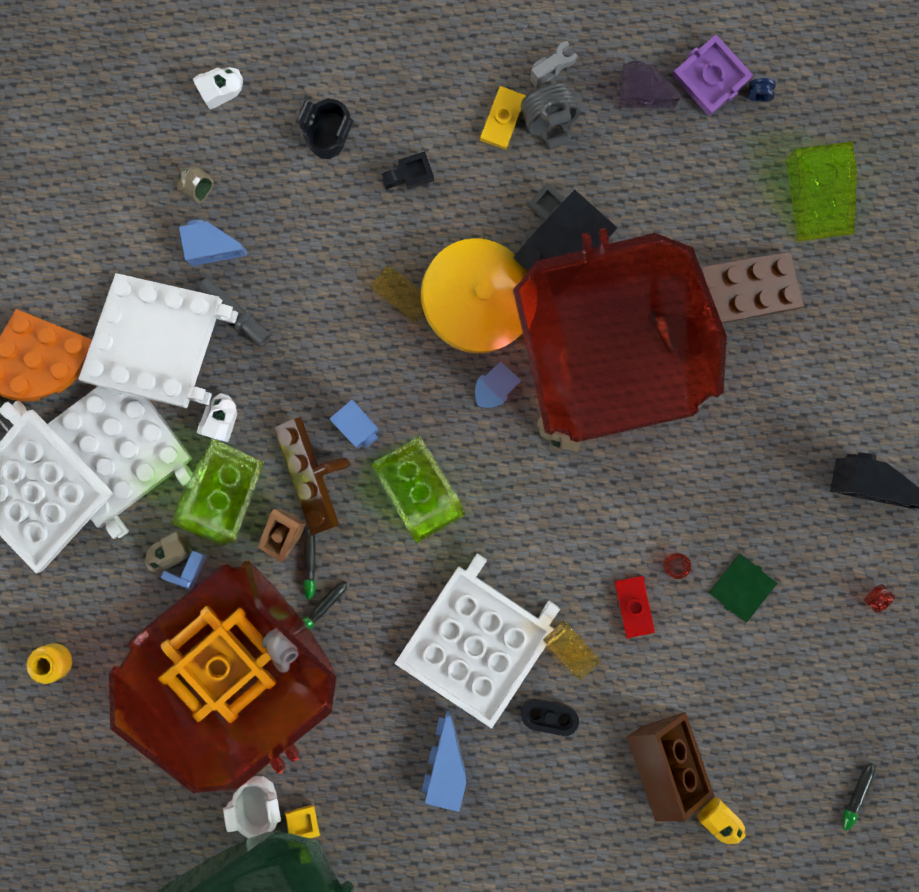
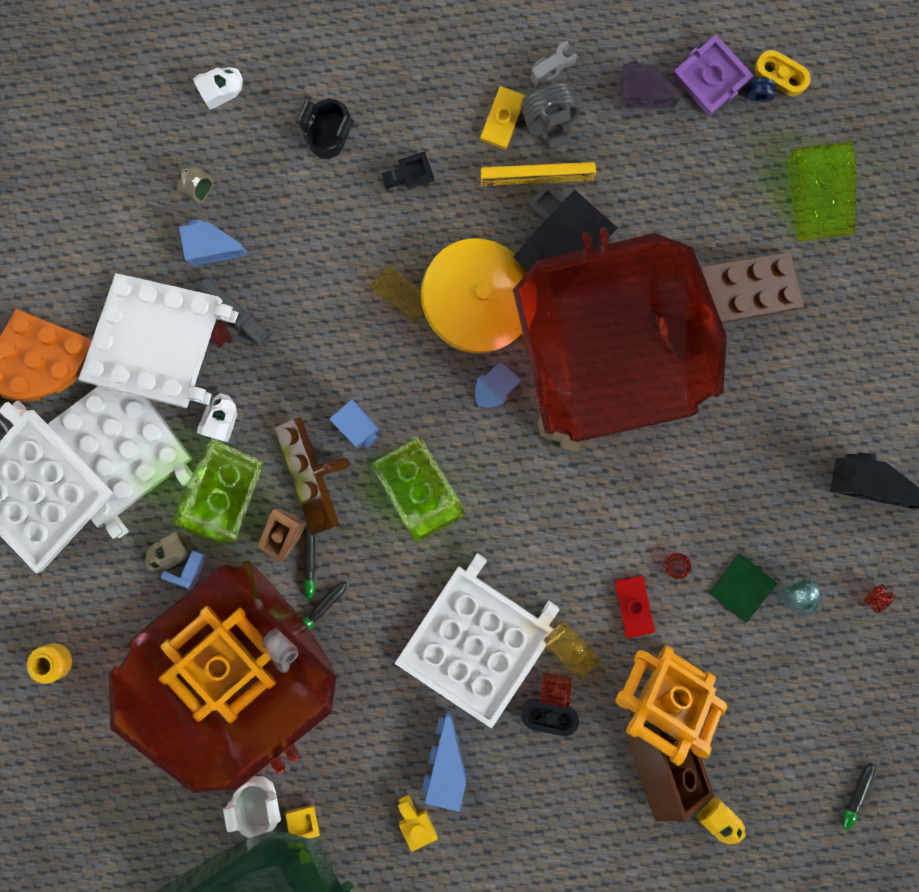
none -> clear red bush [211,320,233,348]
none -> yellow plate [398,795,438,852]
none -> yellow tile [480,162,596,186]
none -> clear red tile [540,672,572,708]
none -> light orange brick [615,645,727,766]
none -> yellow plate [754,50,811,97]
none -> clear light blue rock [782,577,822,614]

